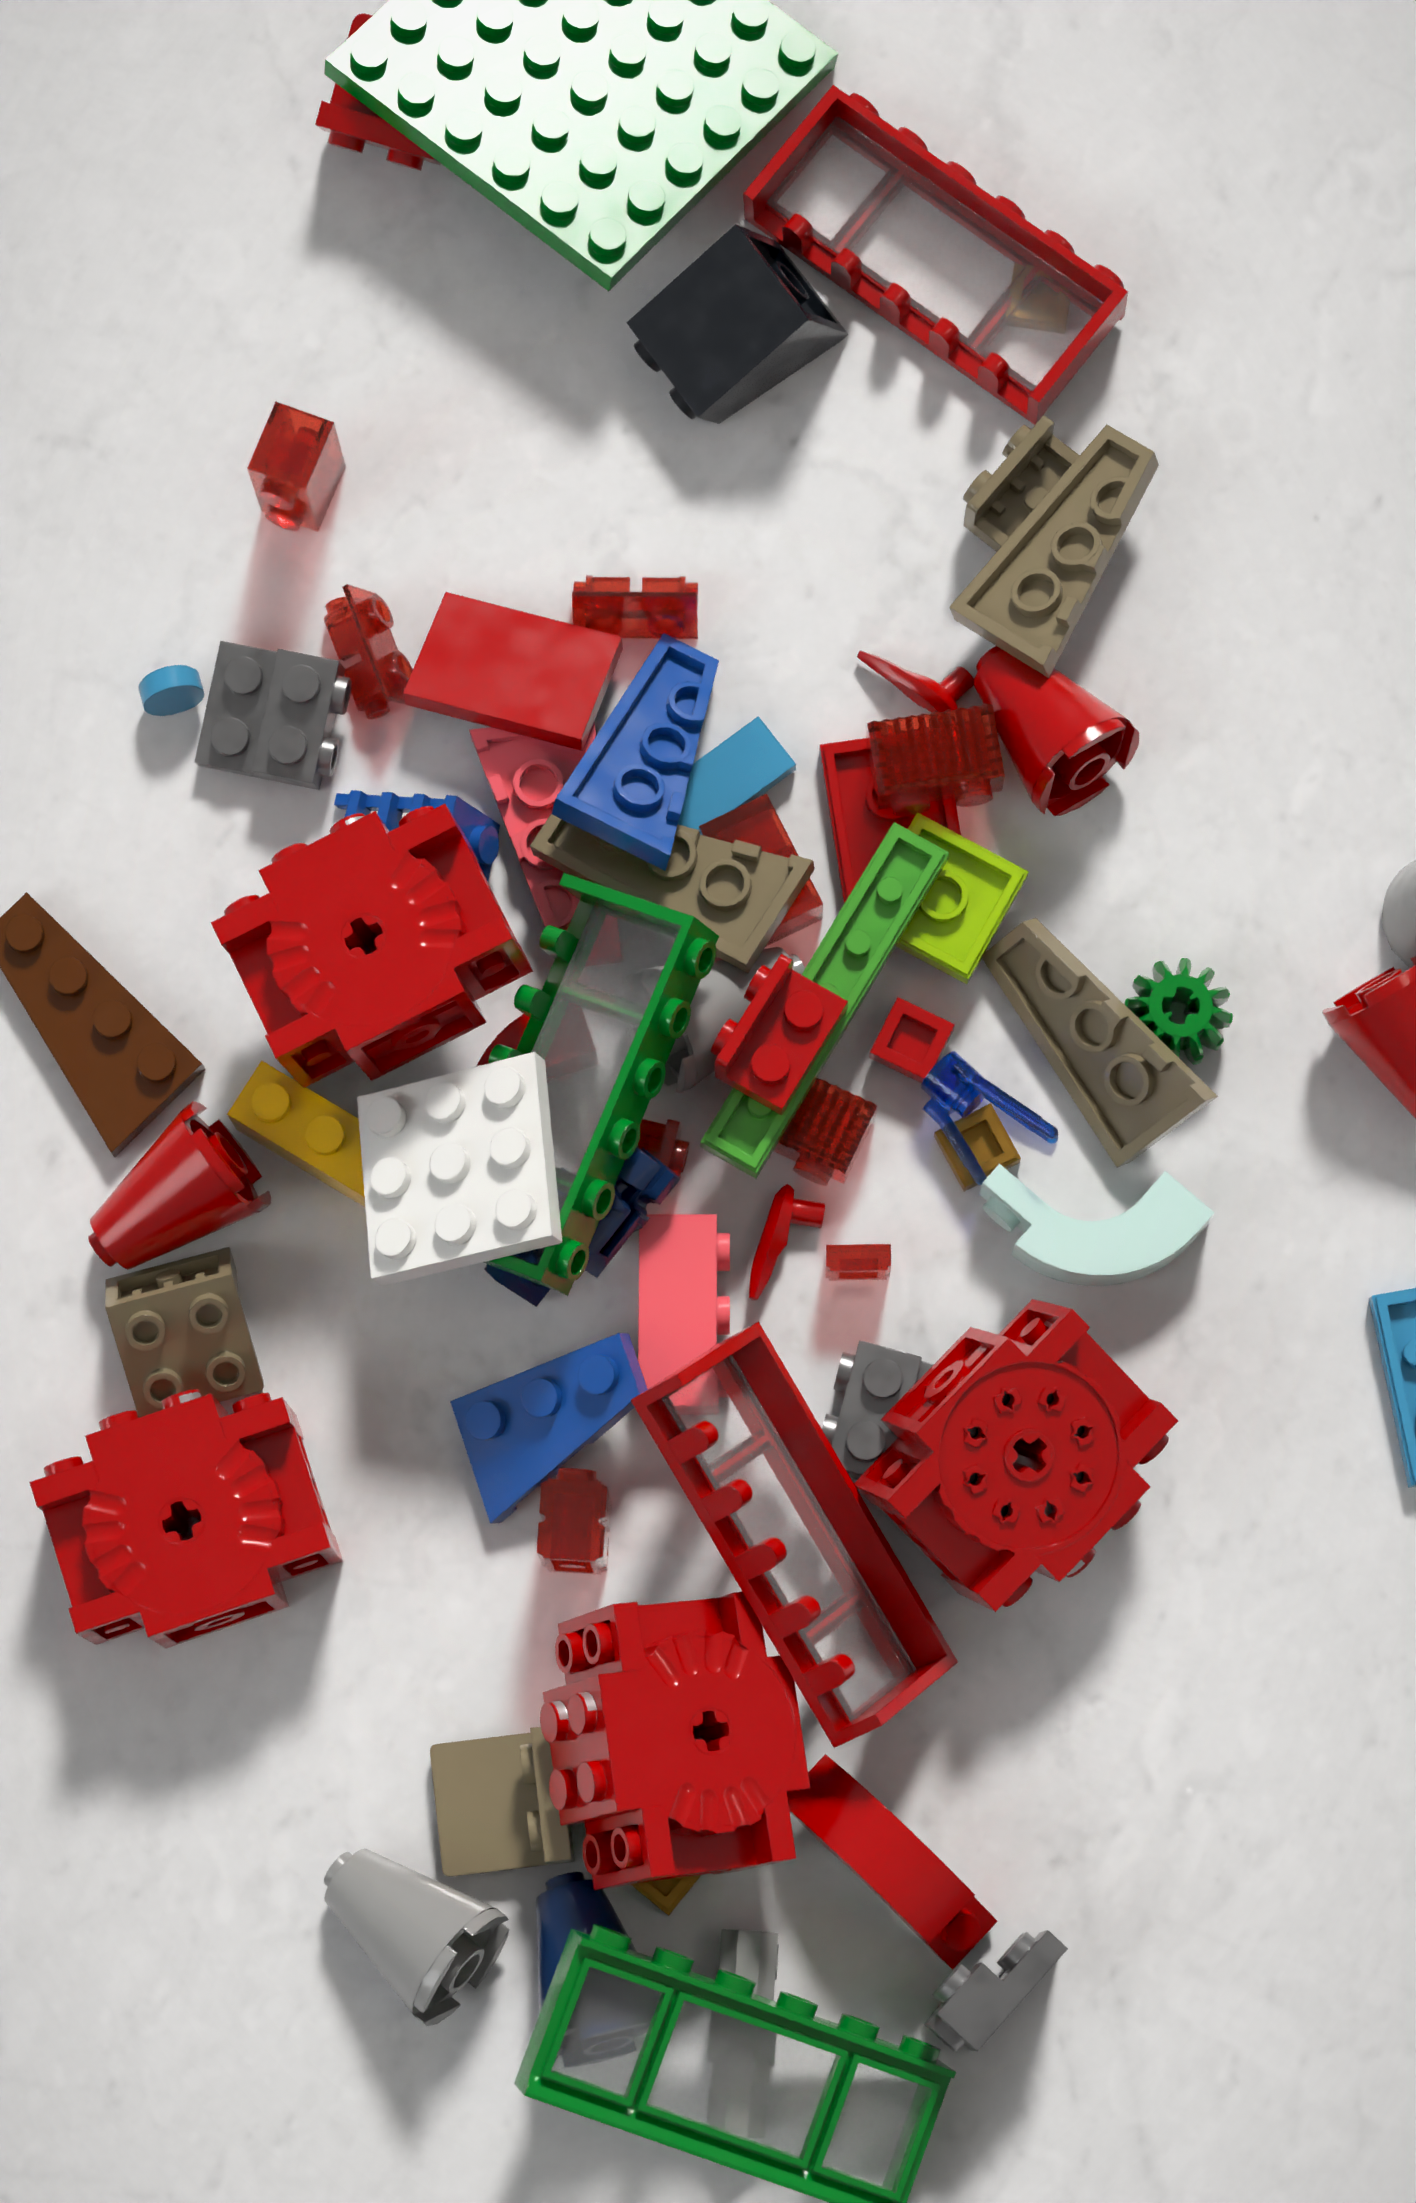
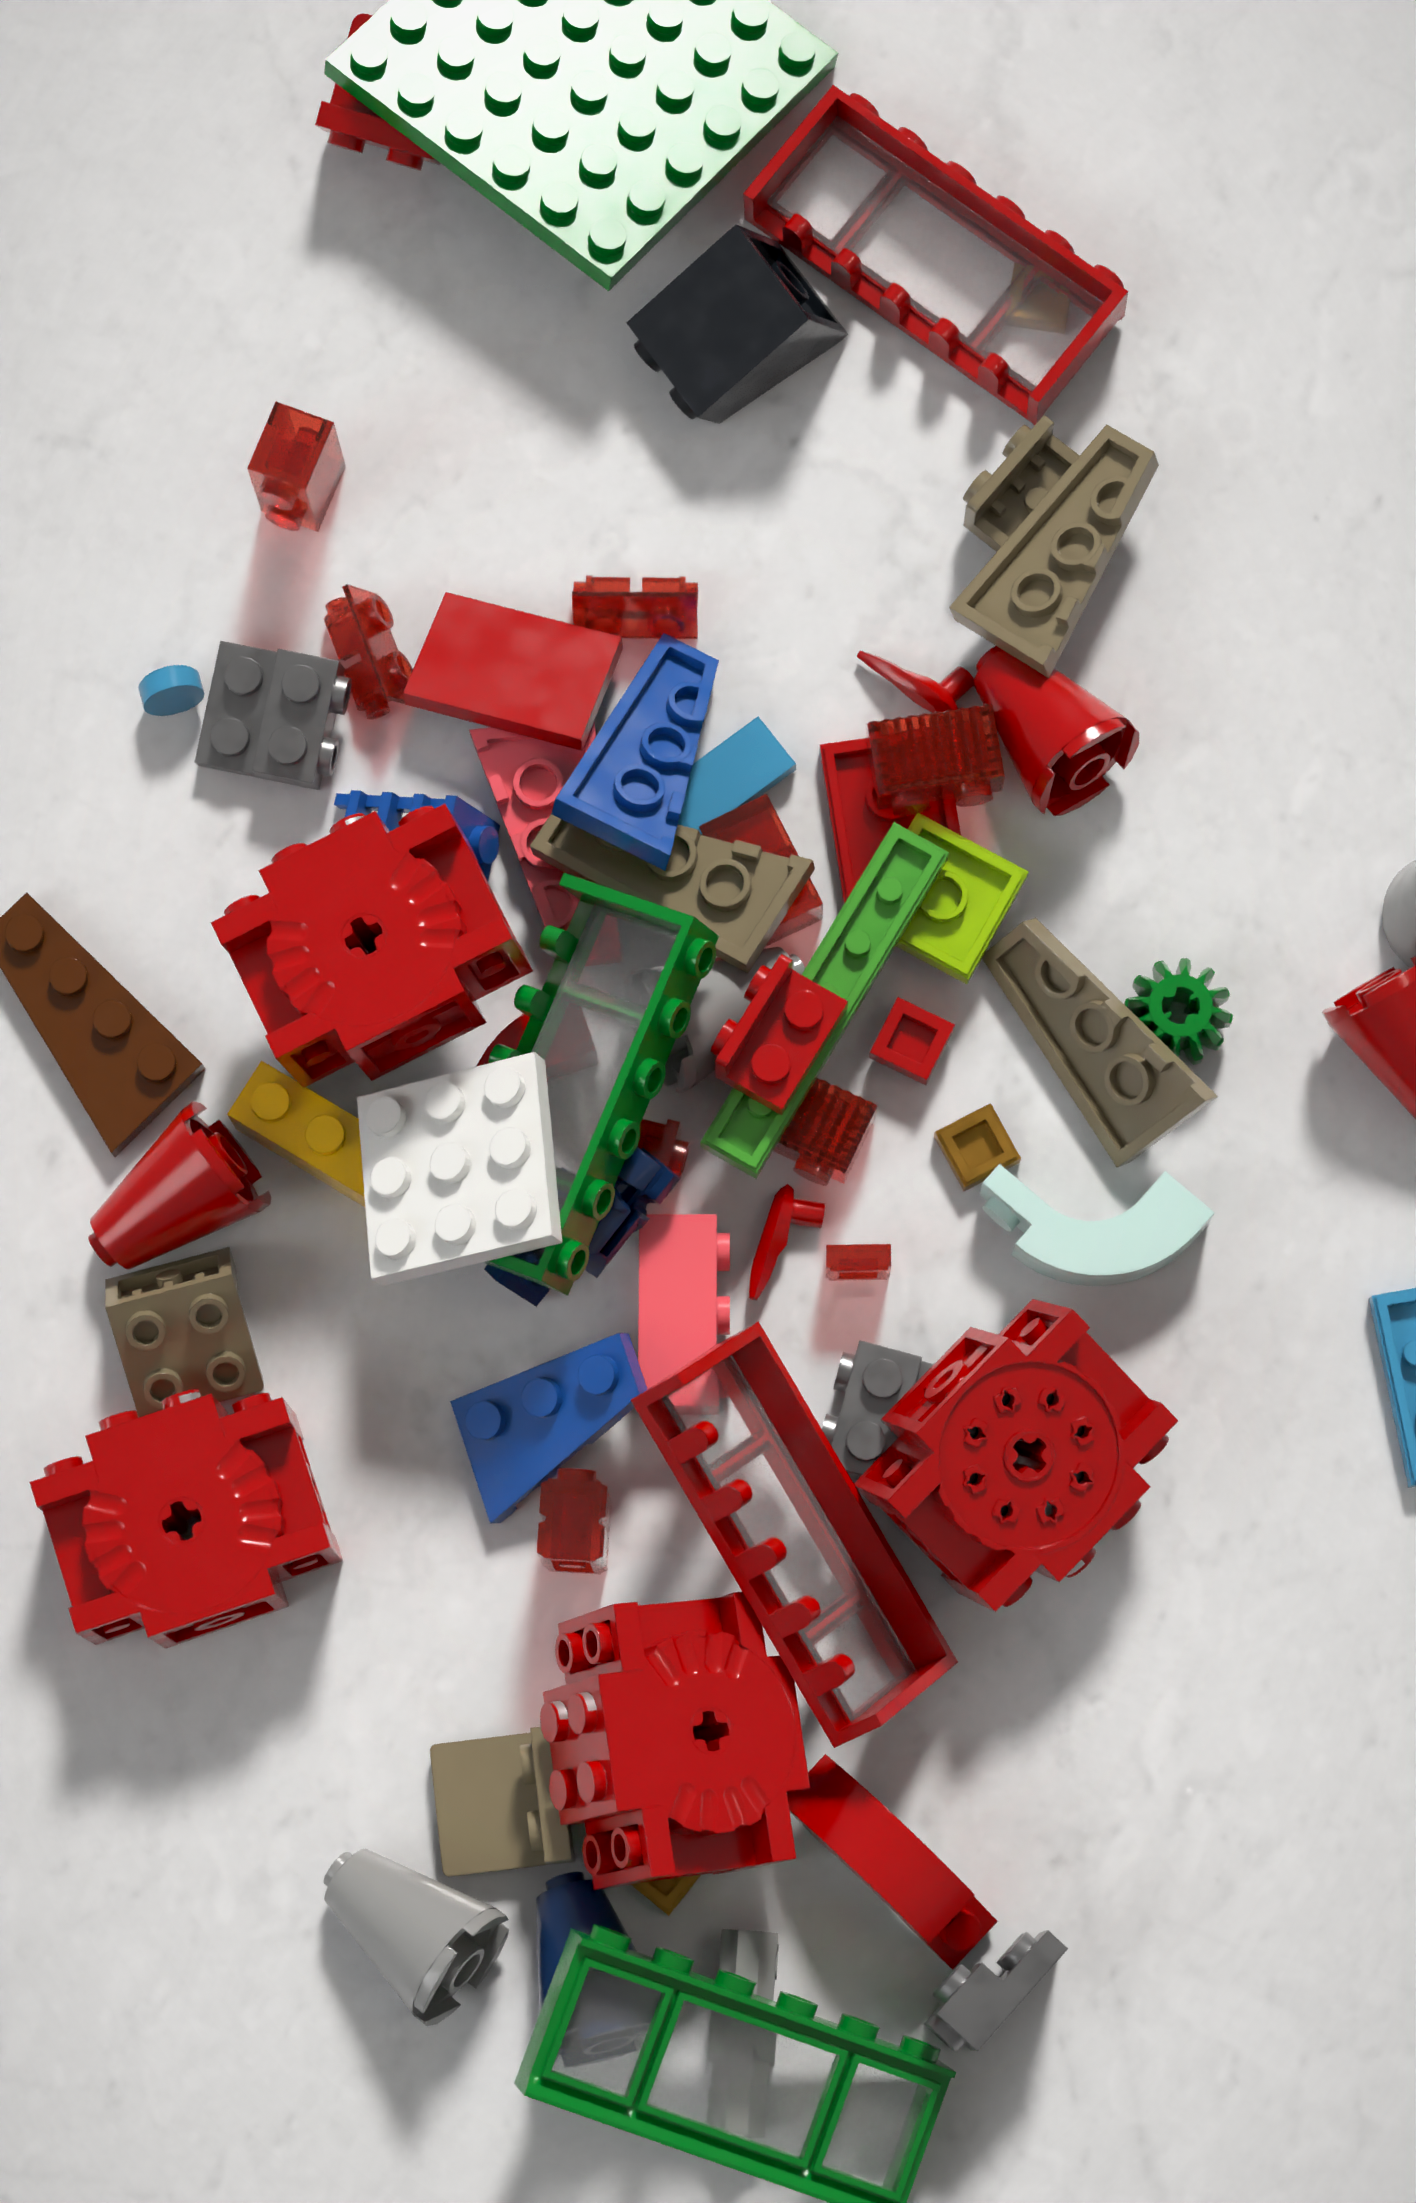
clear blue plant [921,1051,1058,1185] -> none

